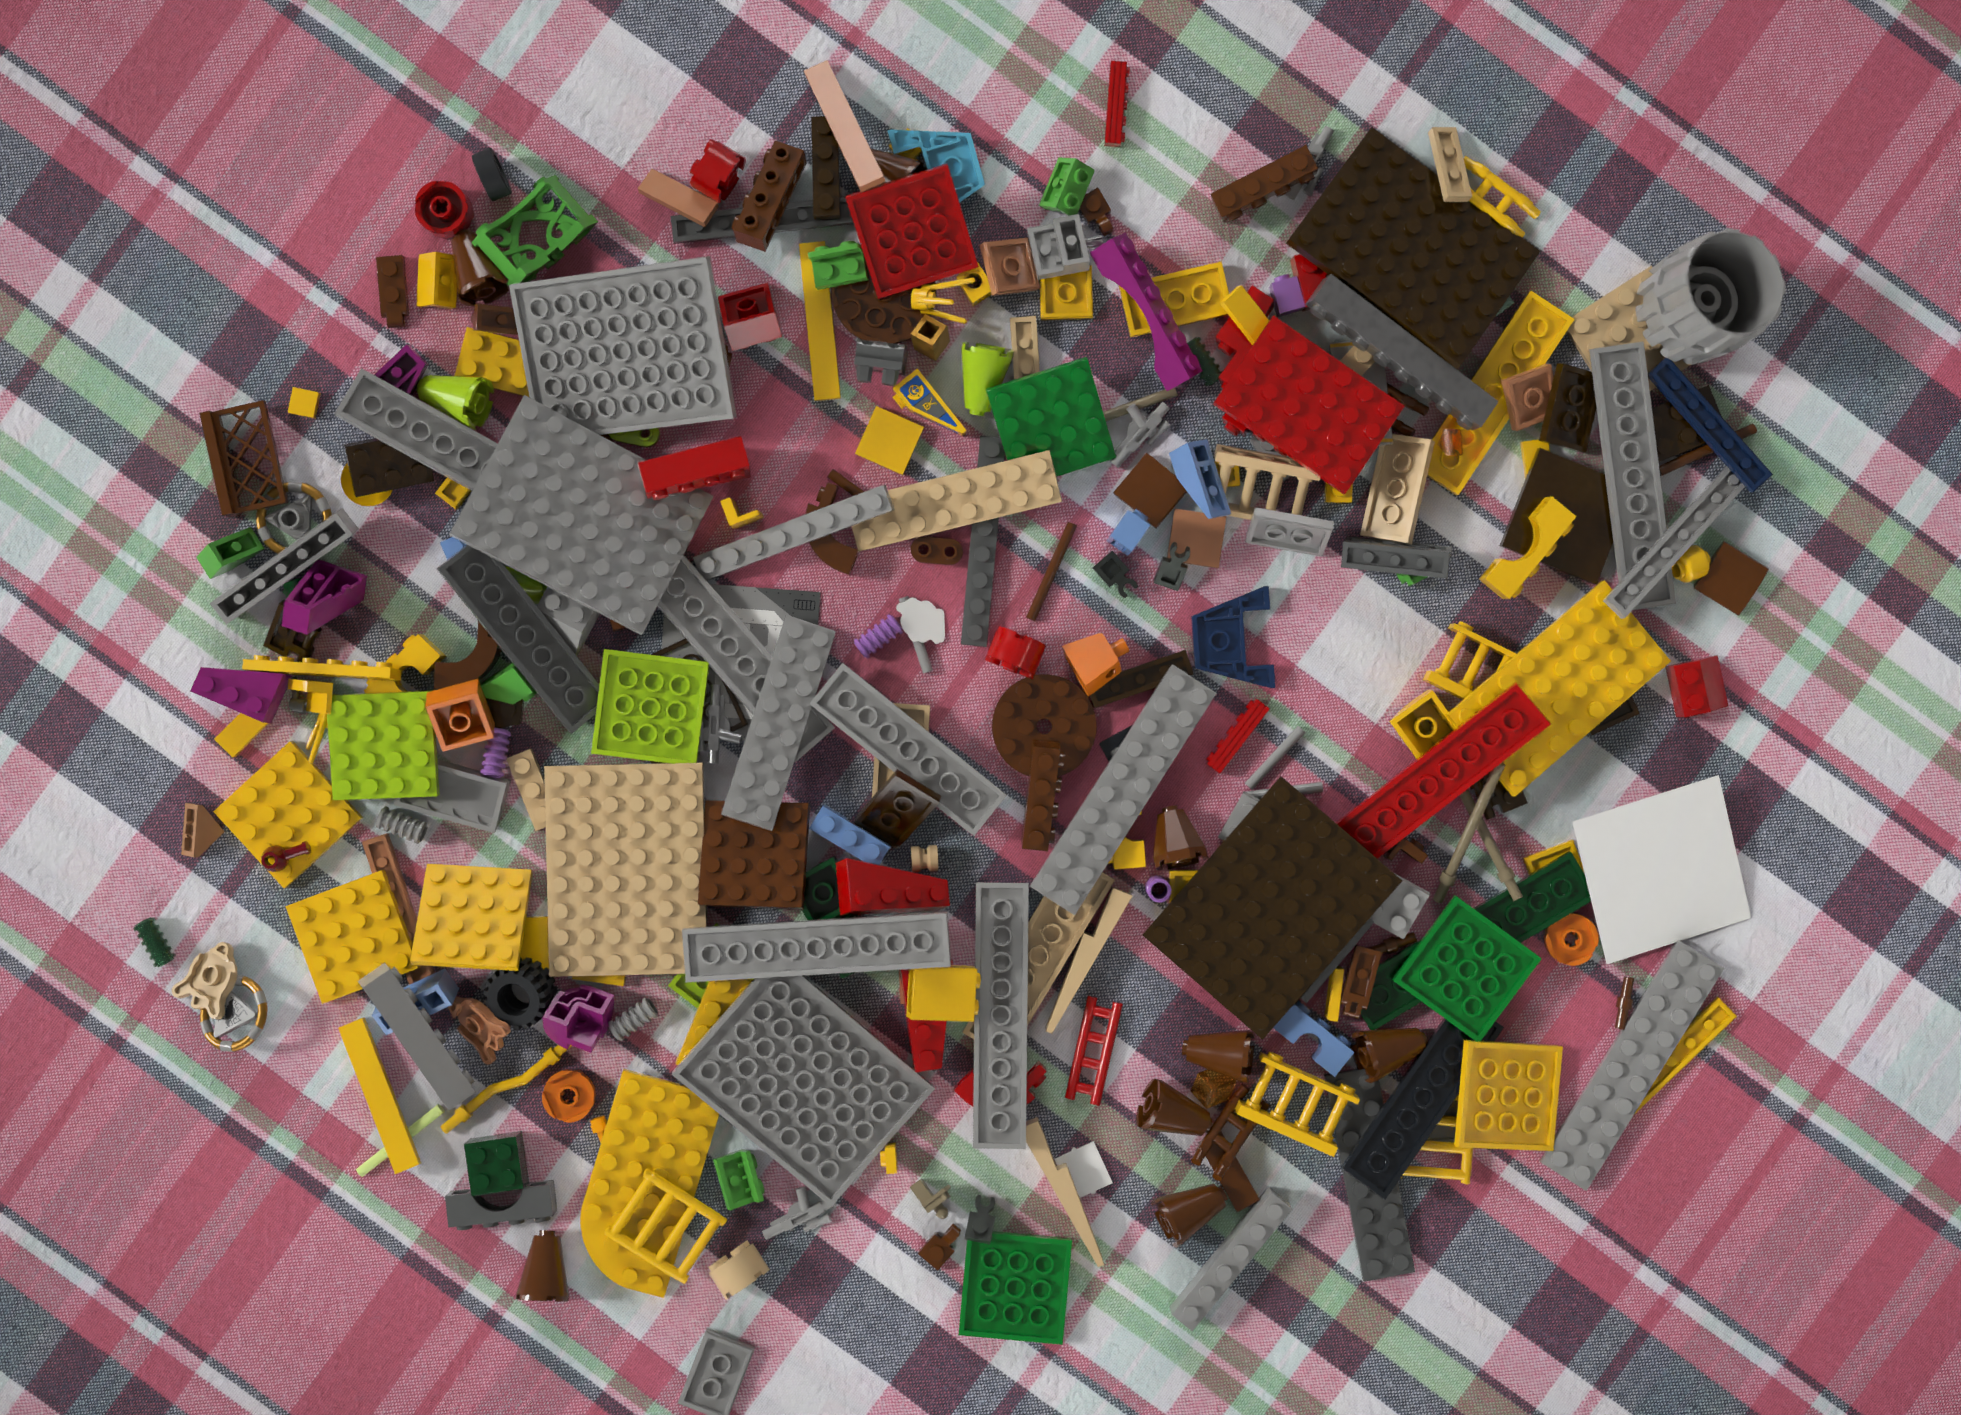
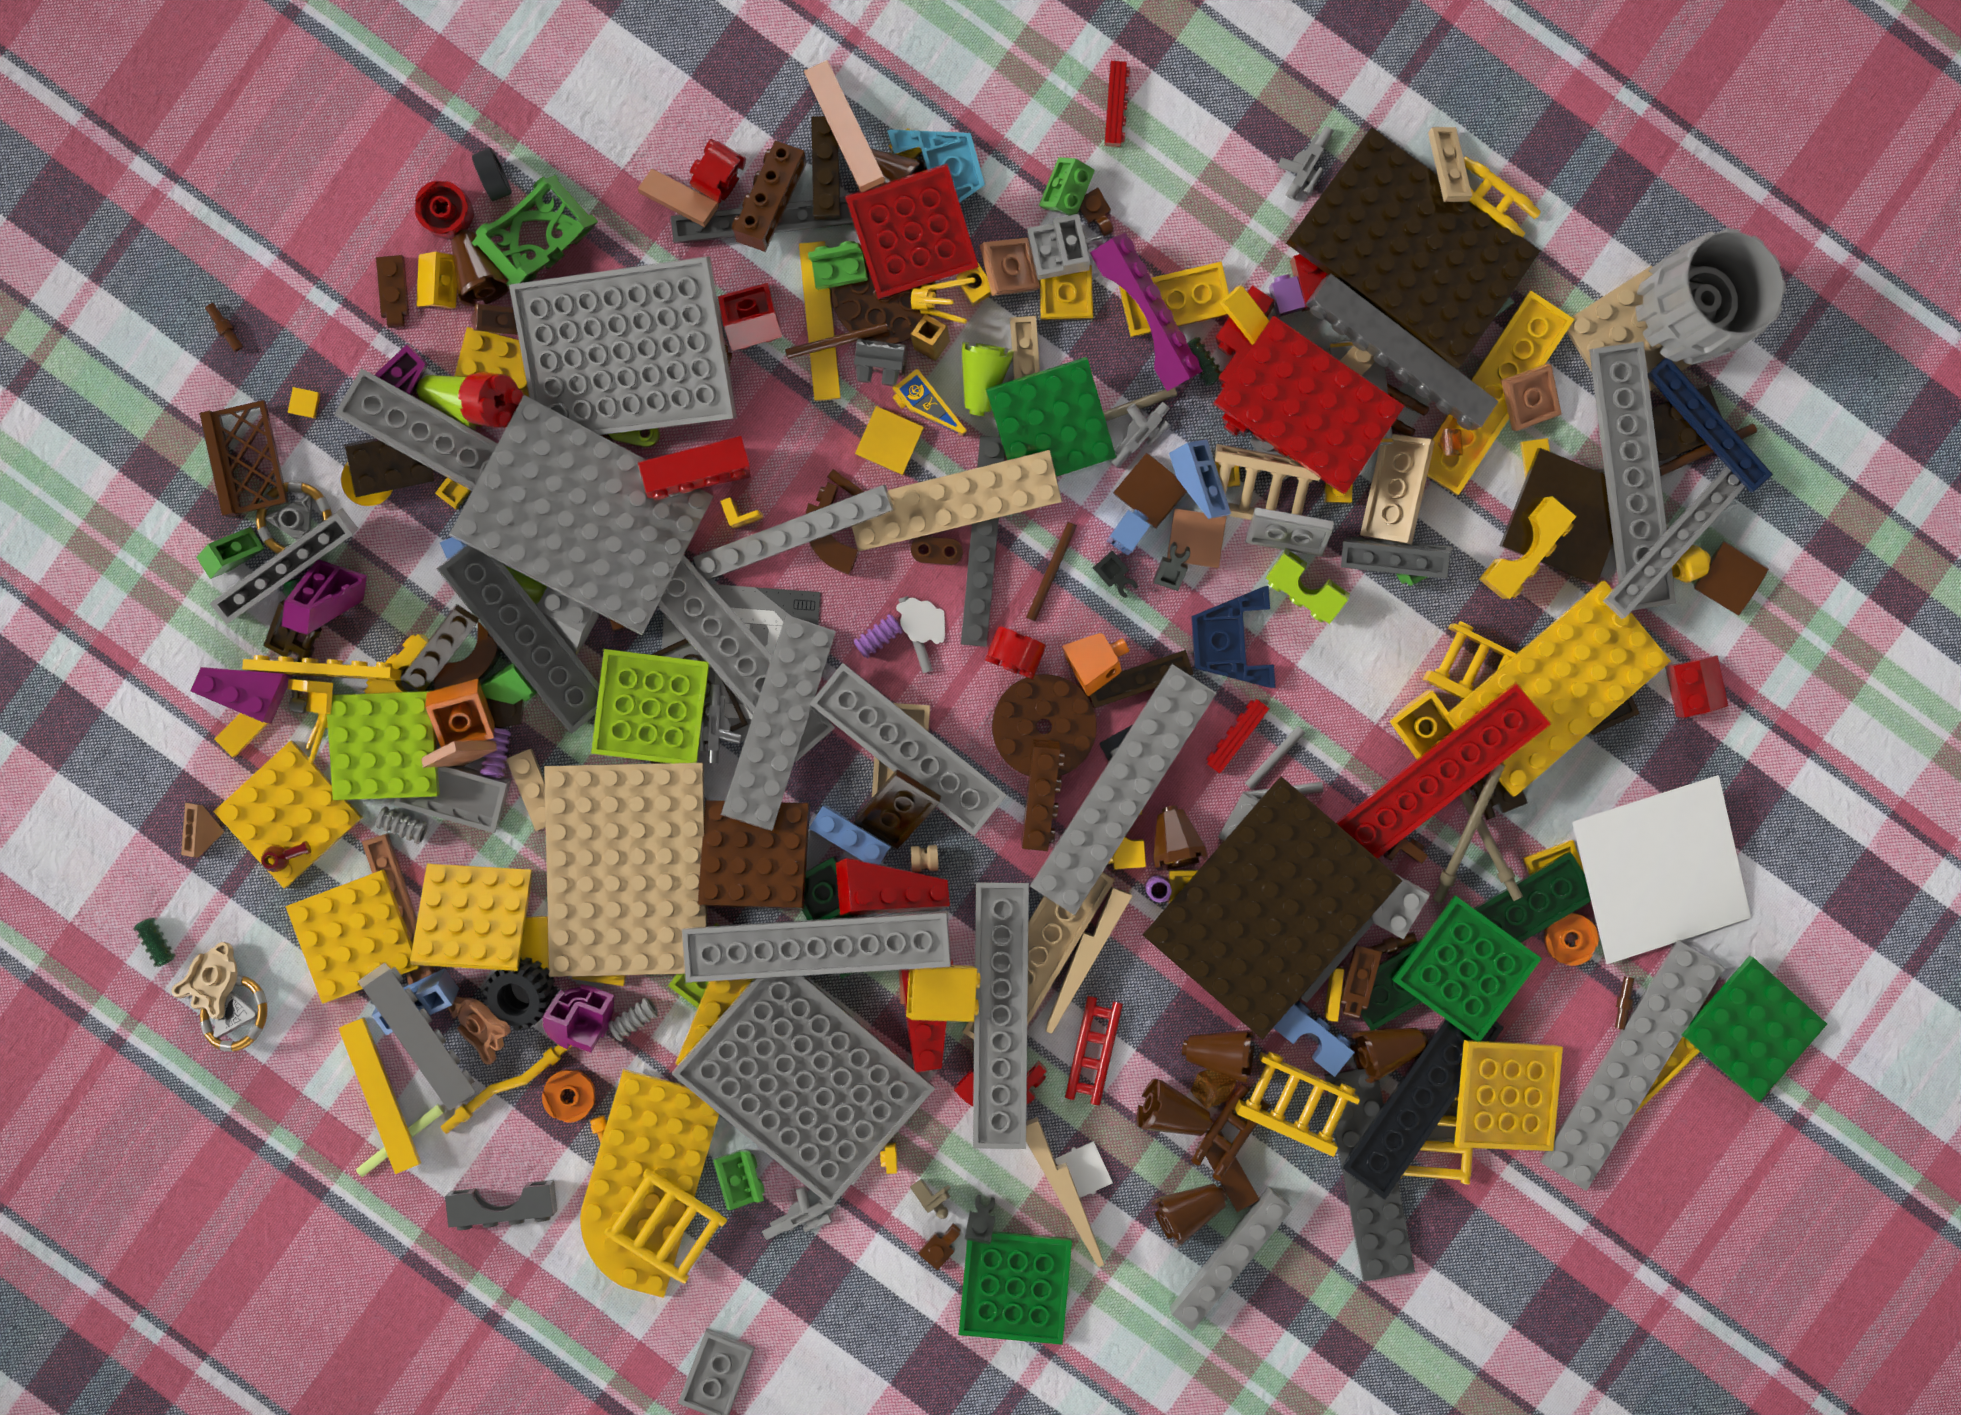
dark green brick [464,1131,529,1196] -> none
reddish brown cone [516,1230,569,1302] -> none
tan brick [708,1240,770,1300] -> none
reddish brown brick [1210,145,1318,222] -> none
dark brown plate [1539,363,1597,453] -> none
none -> reddish brown bar [205,303,243,352]
none -> plate [400,604,479,691]
none -> nougat tile [421,740,497,768]
none -> red brick [458,372,524,428]
none -> reddish brown bar [785,322,889,359]
none -> lime arch [1266,548,1350,624]
none -> green plate [1681,955,1828,1103]

